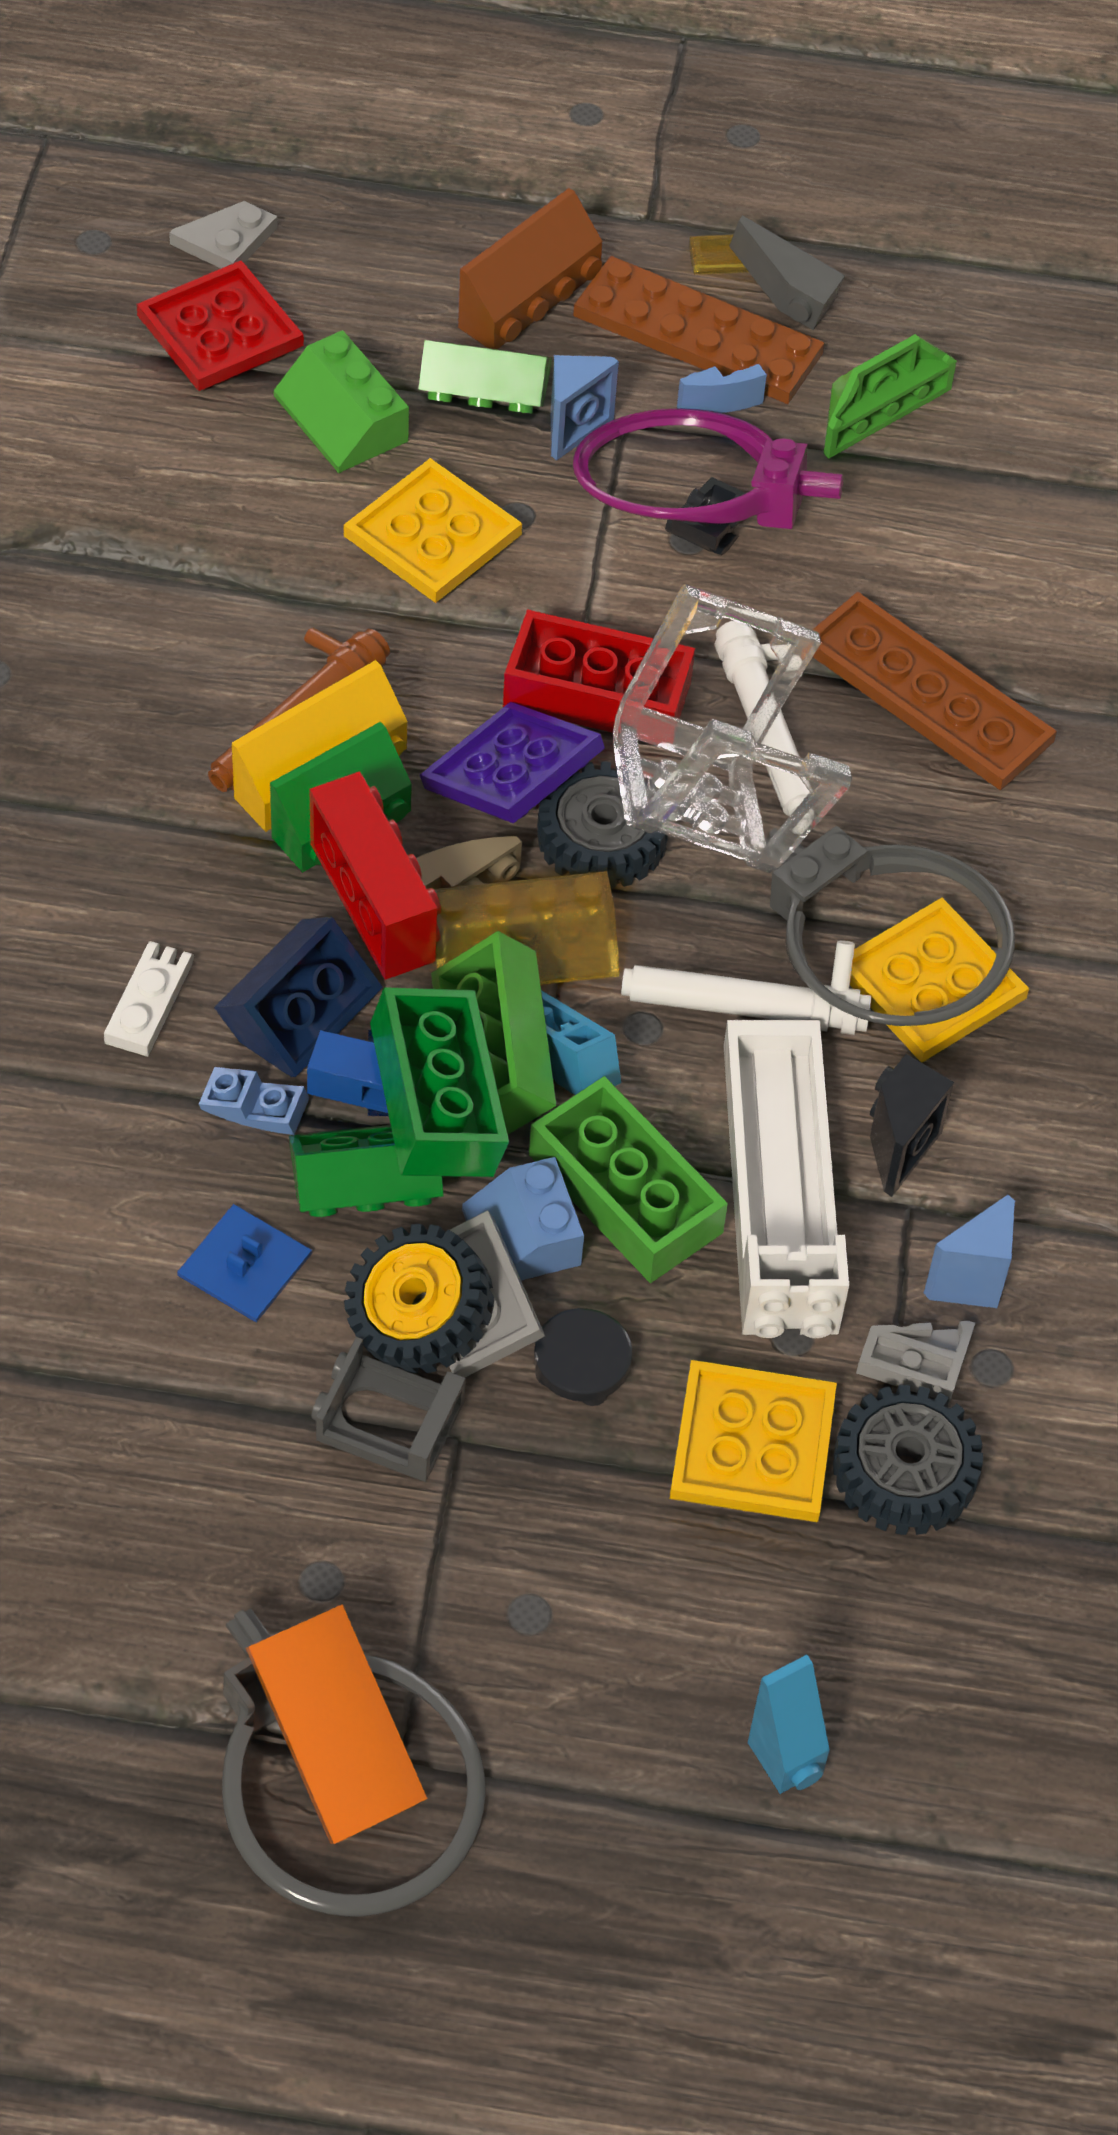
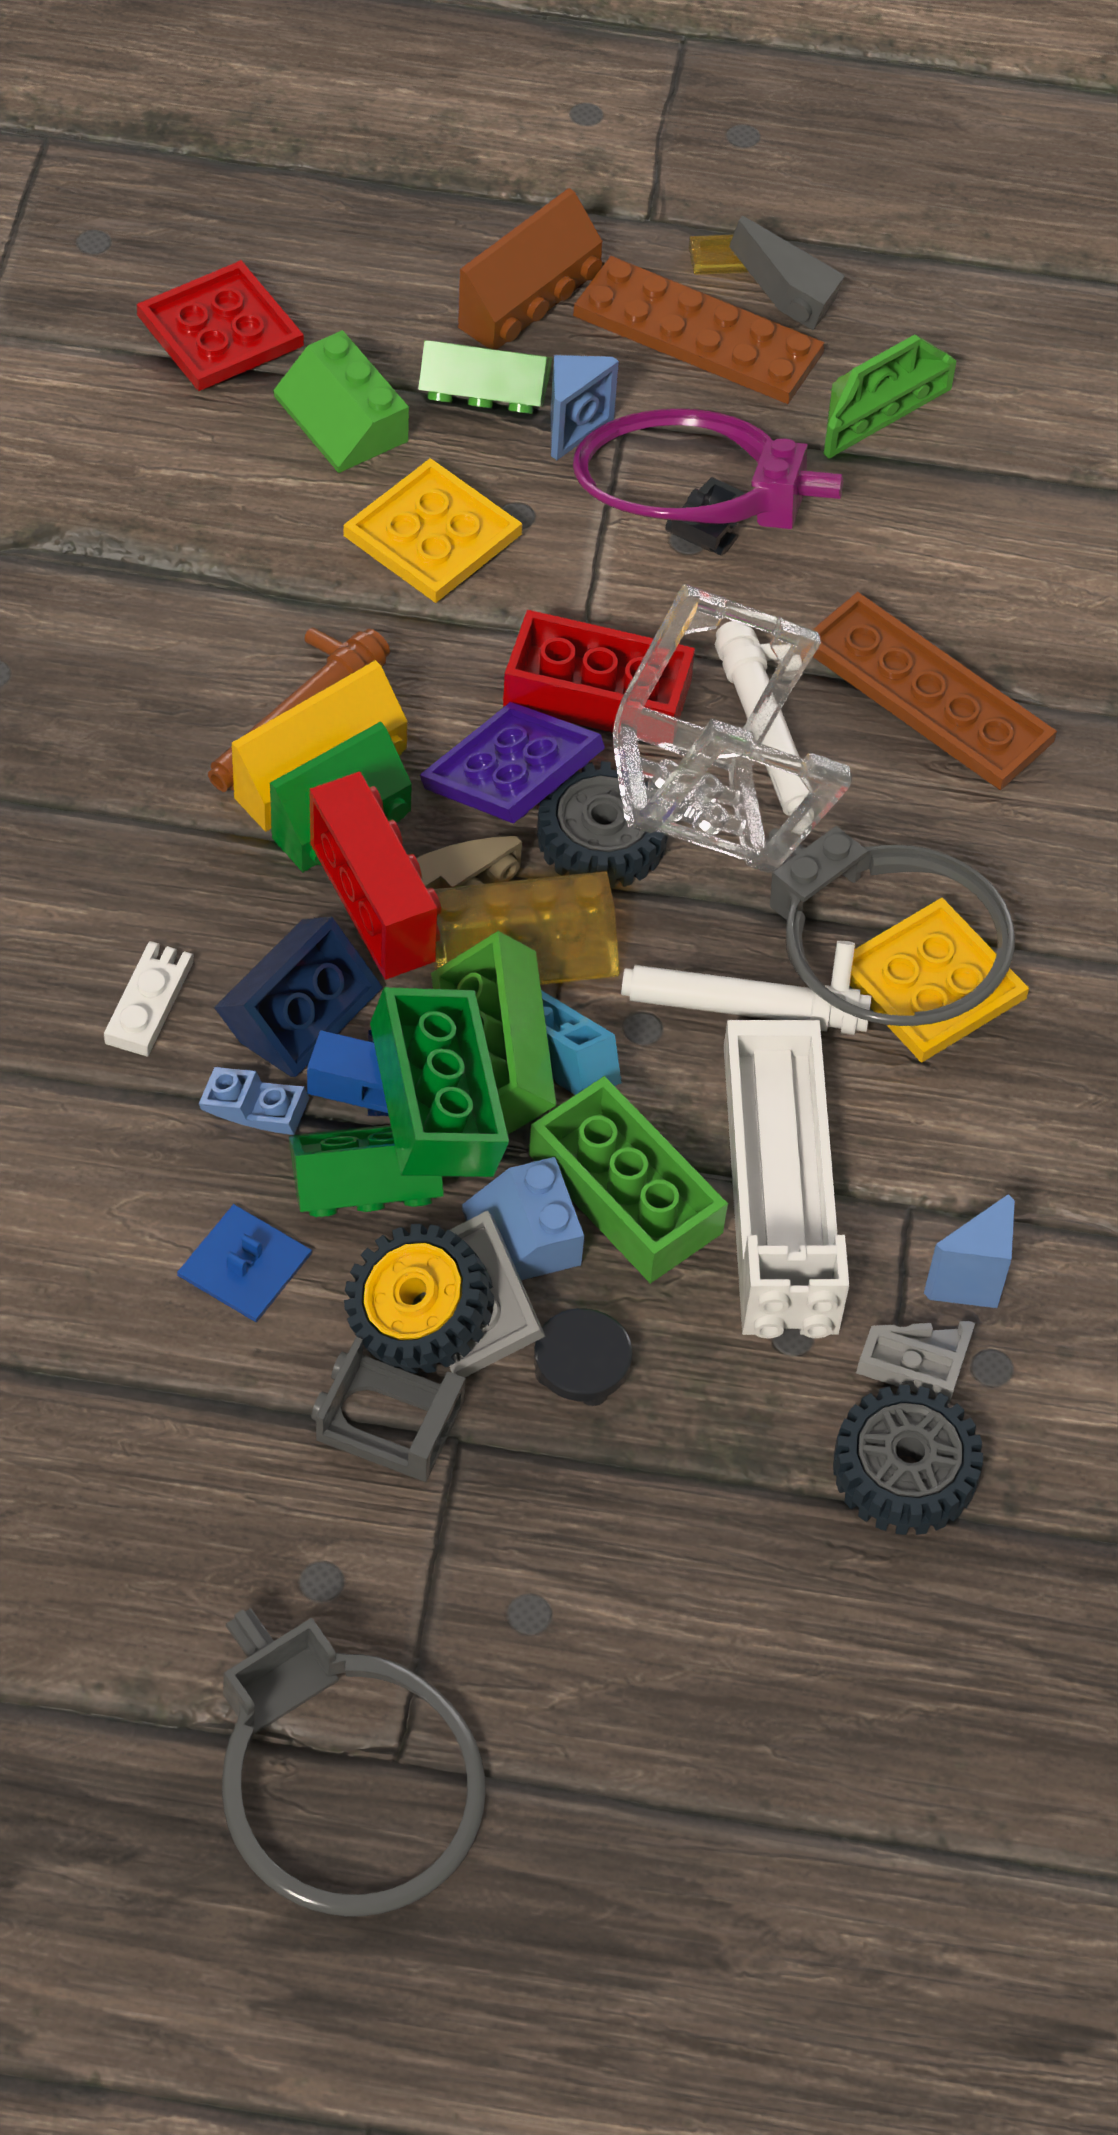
light grey wing [169,201,278,268] -> none
orange slope [246,1604,427,1844] -> none
yellow plate [669,1360,837,1522] -> none
medium blue slope [677,364,767,413] -> none
dark azure slope [748,1655,830,1794] -> none
black slope [869,1054,954,1197] -> none

